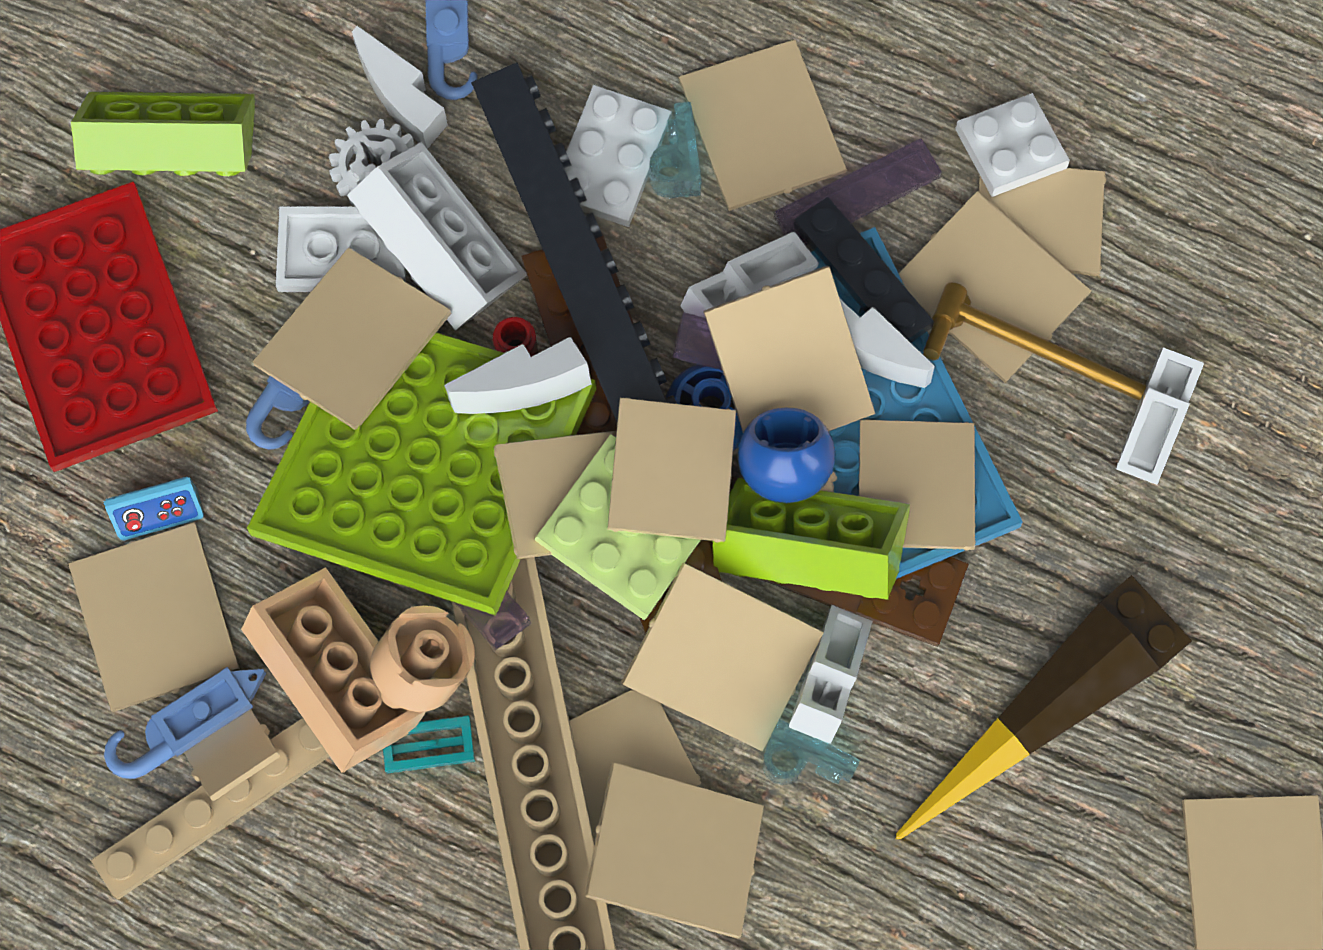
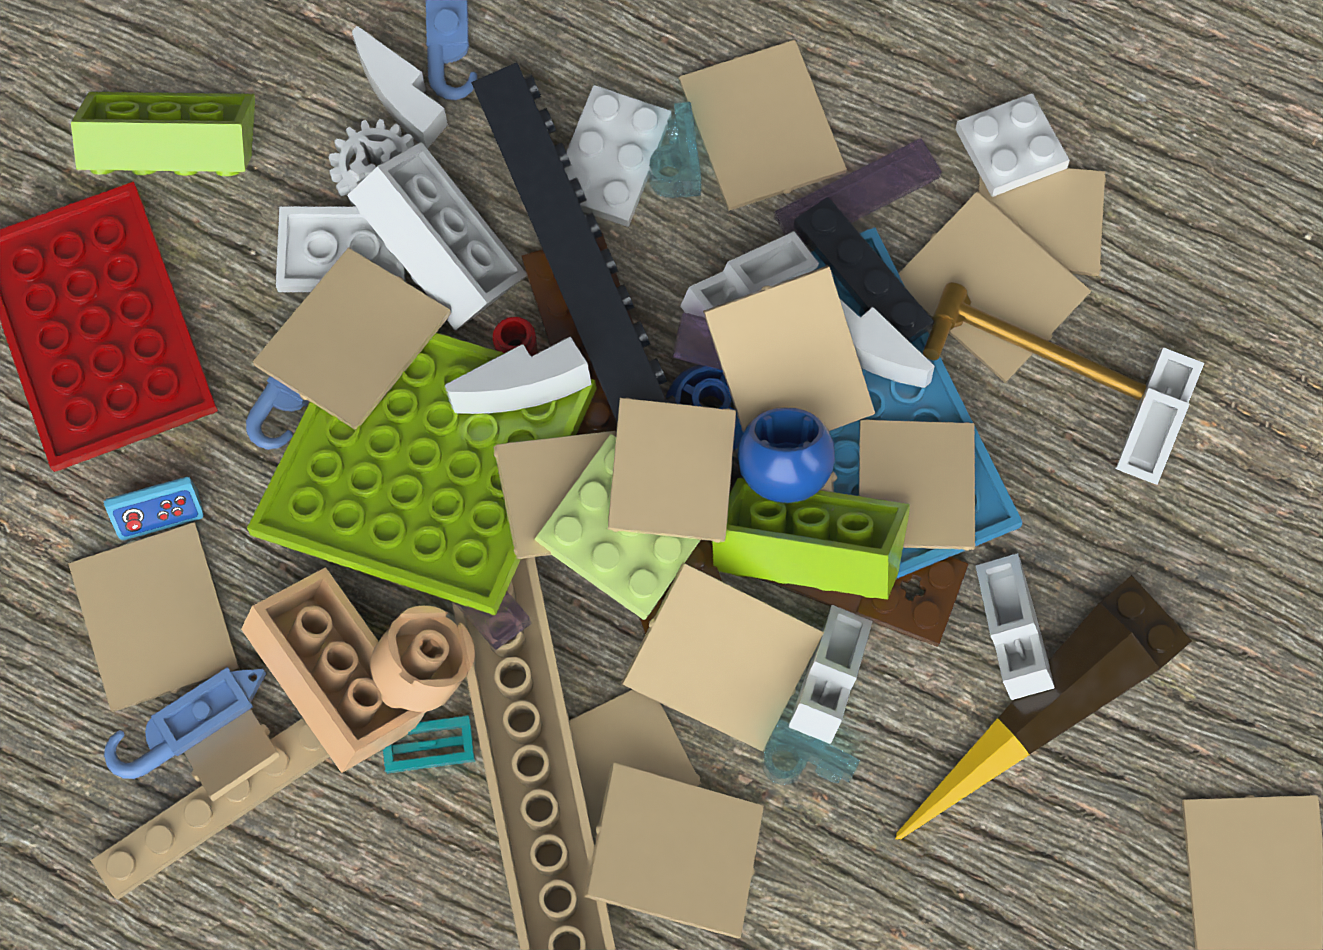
none -> white slope [976,553,1055,700]

